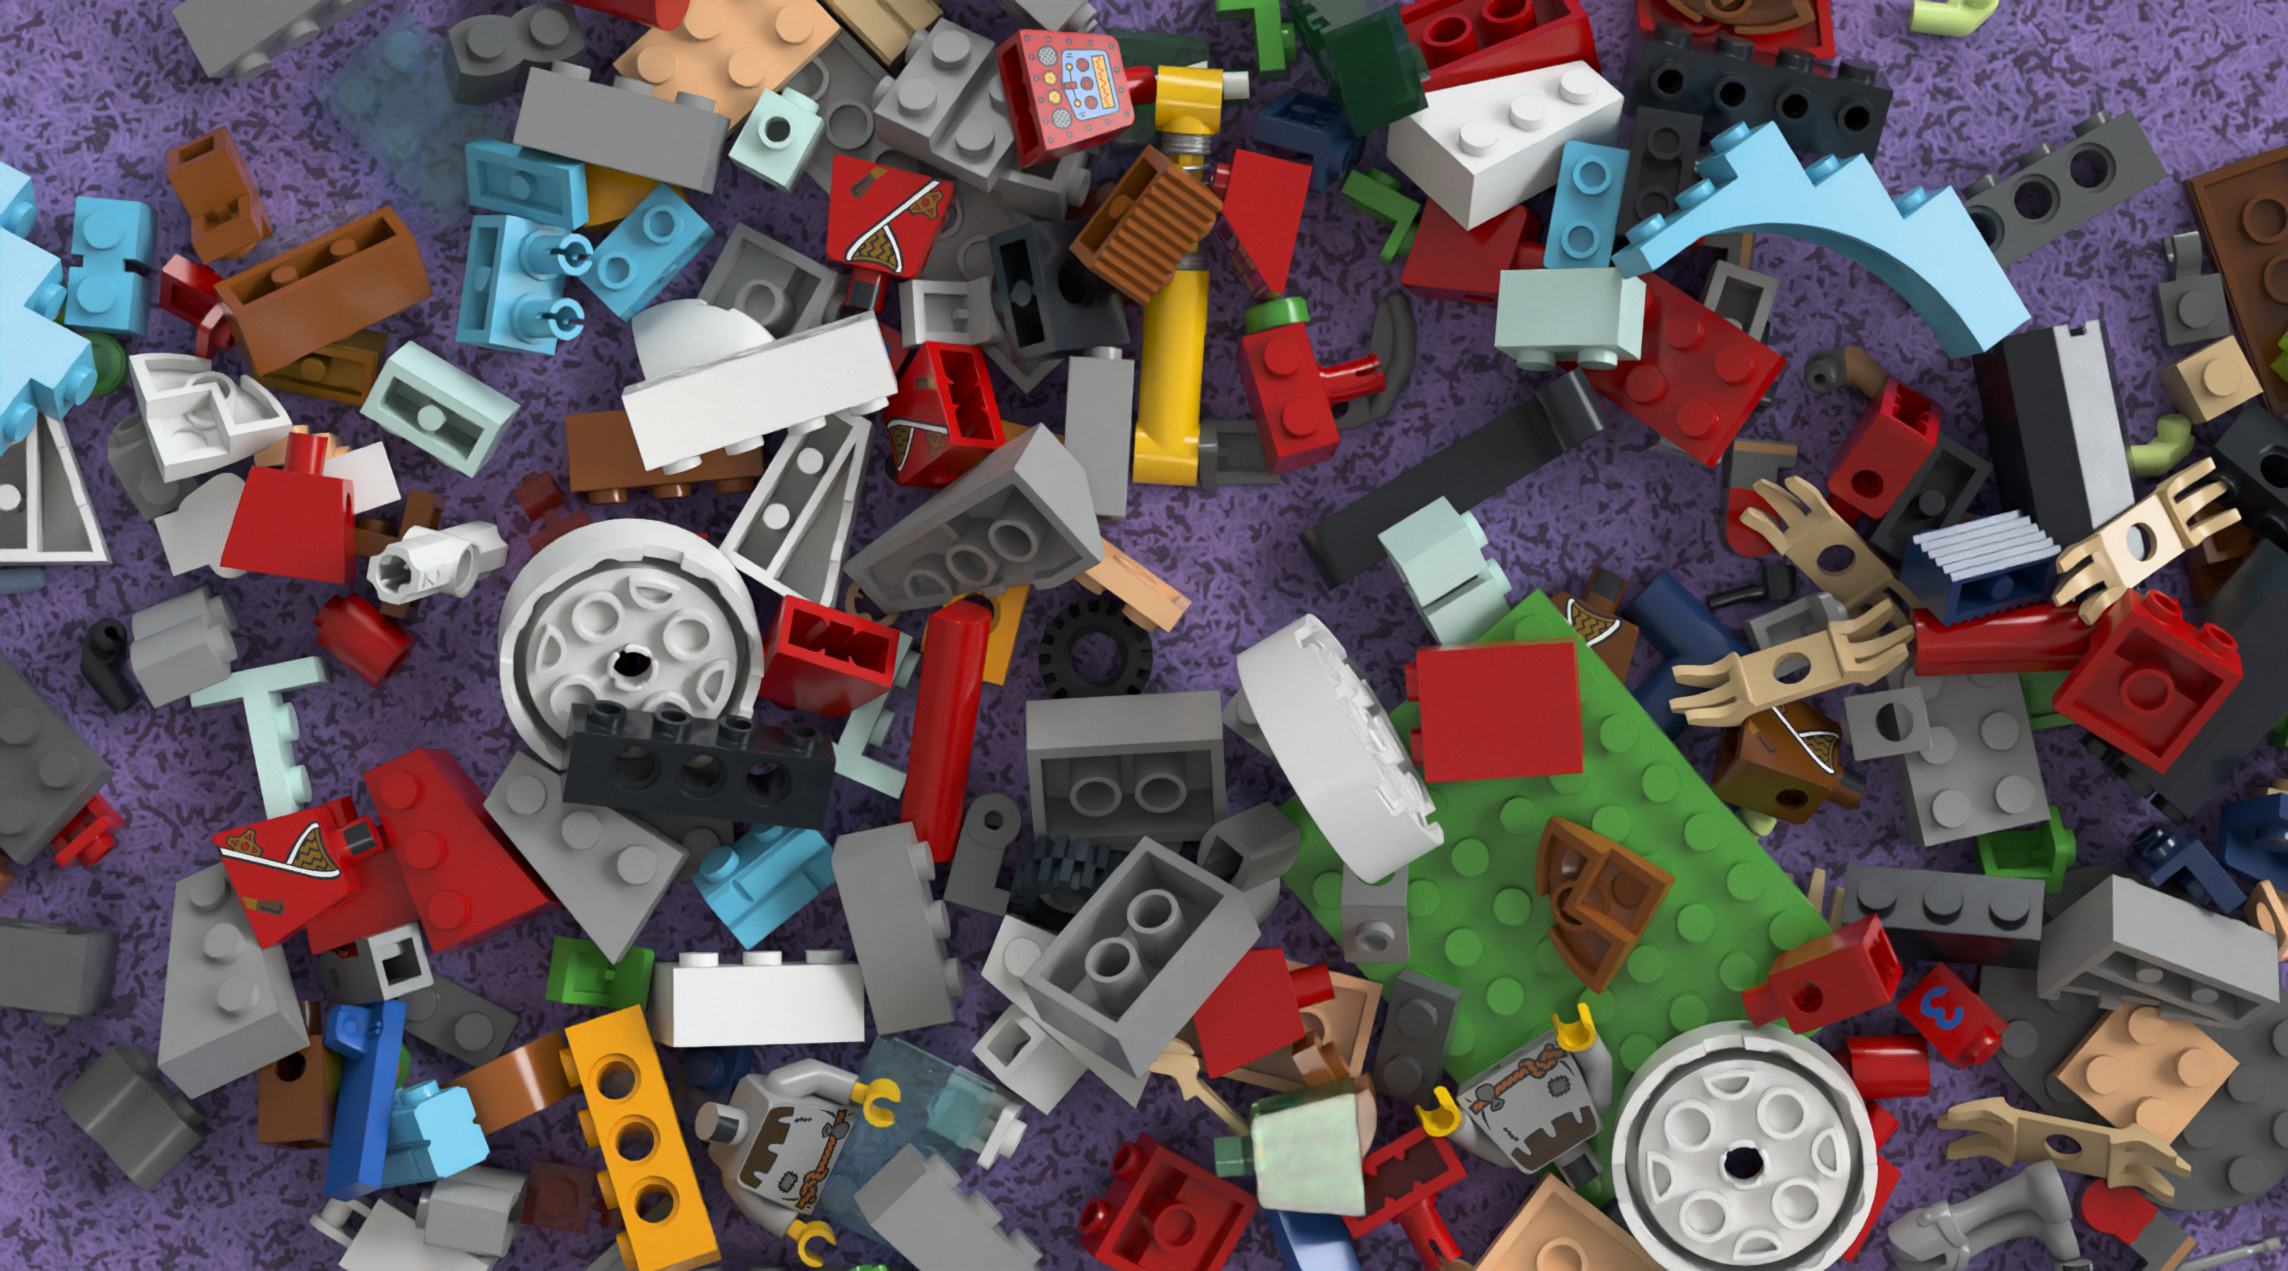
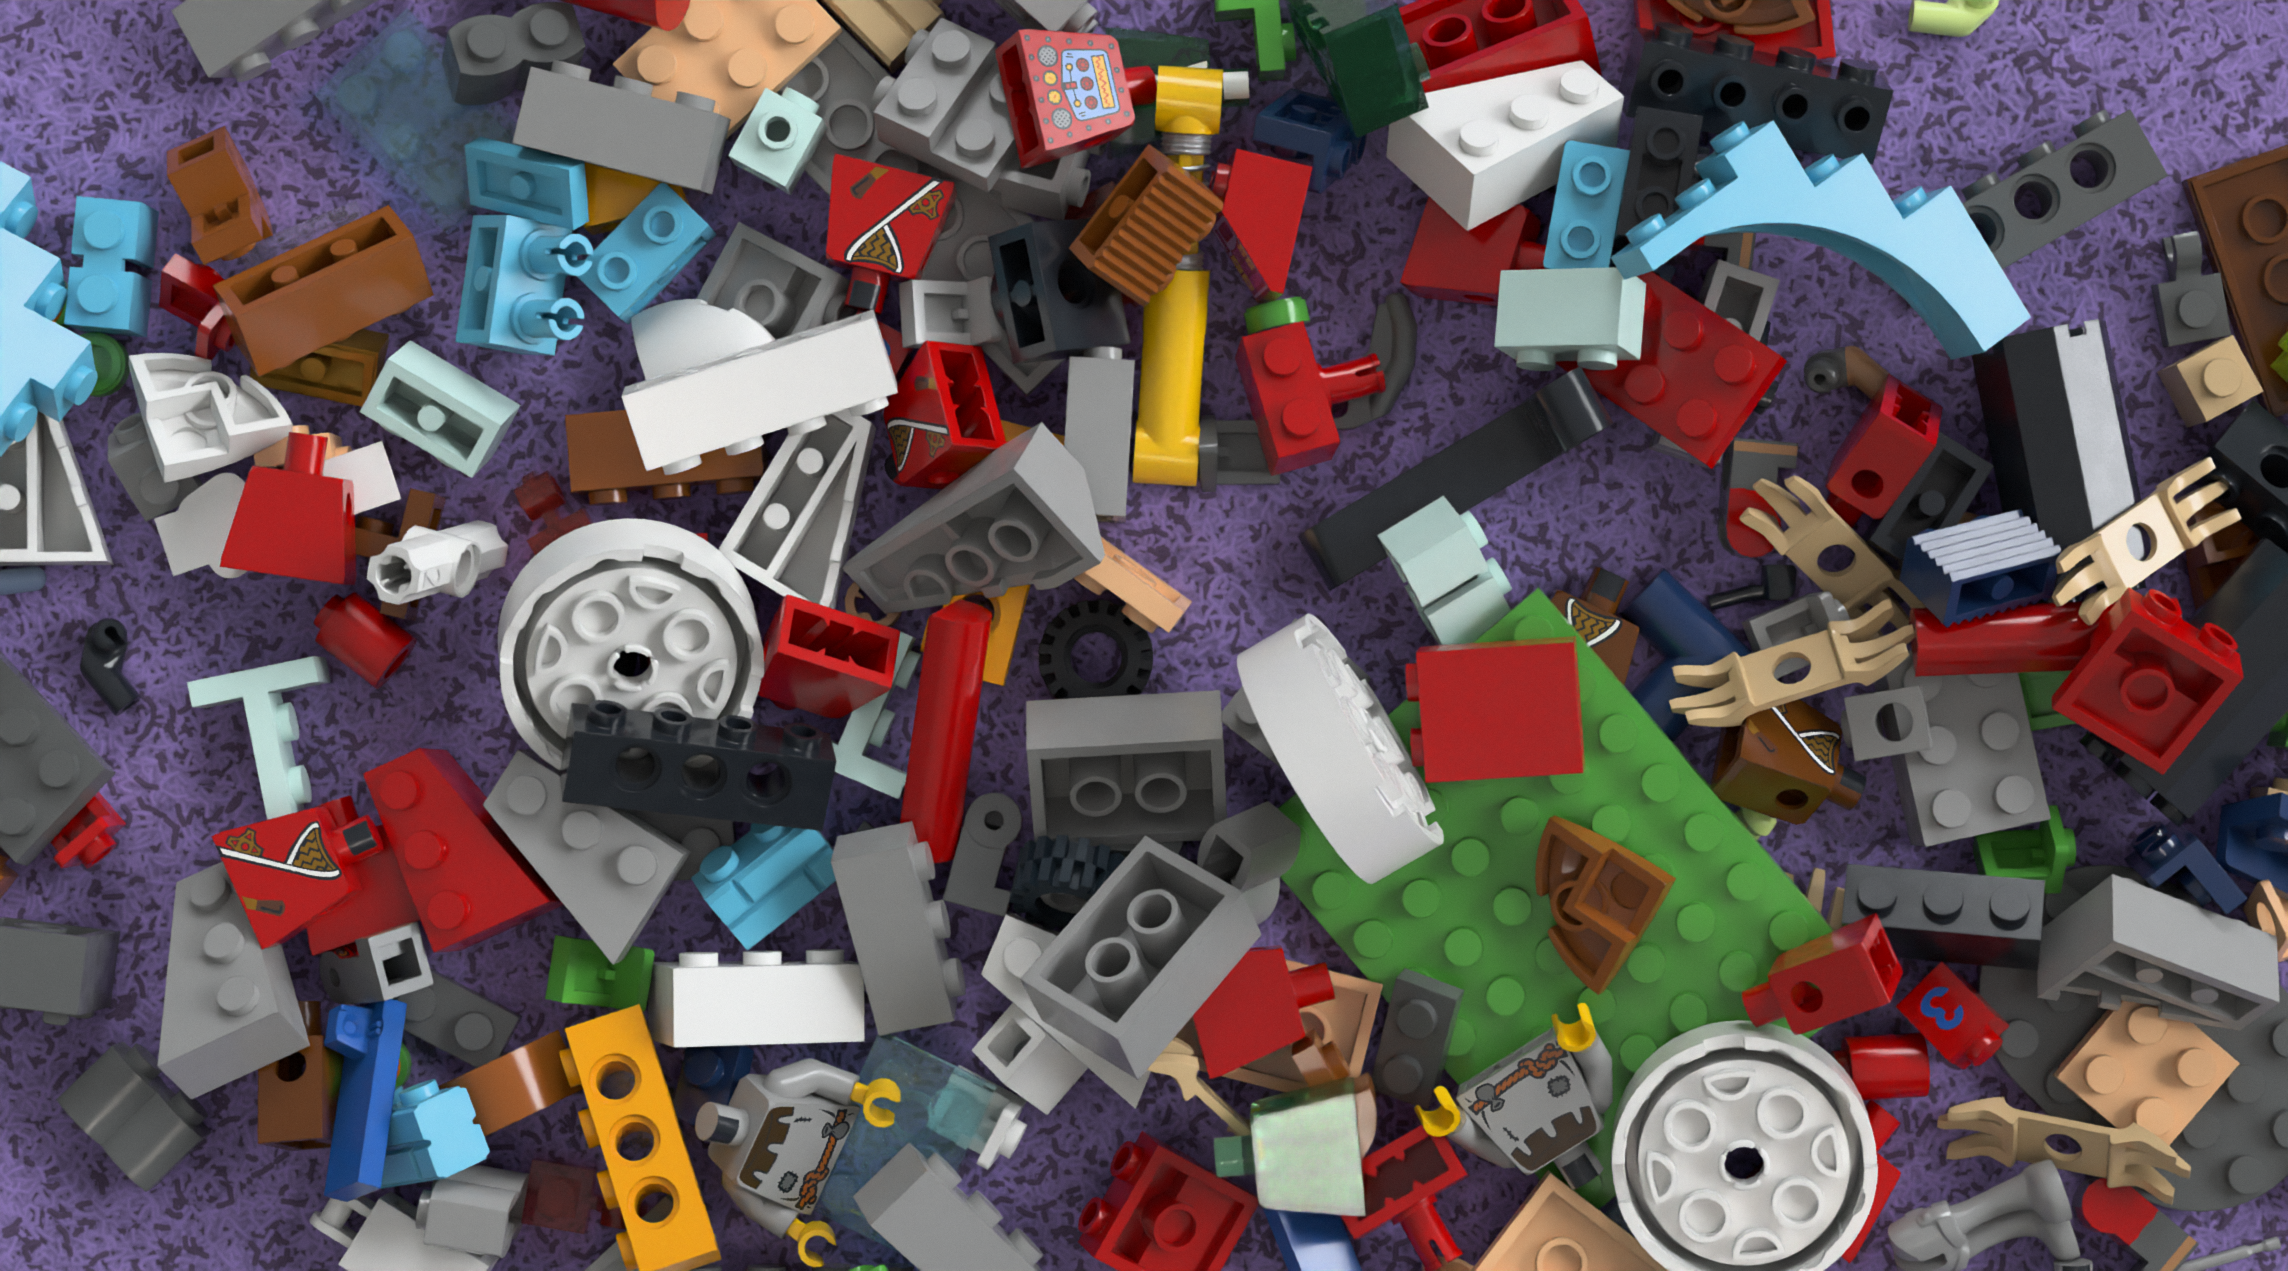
light grey brick [130,584,238,709] -> none
bright green bracket [1339,167,1421,267] -> none
light grey bracket [1340,862,1410,963] -> none
yellowish green arm [2131,414,2195,477] -> none

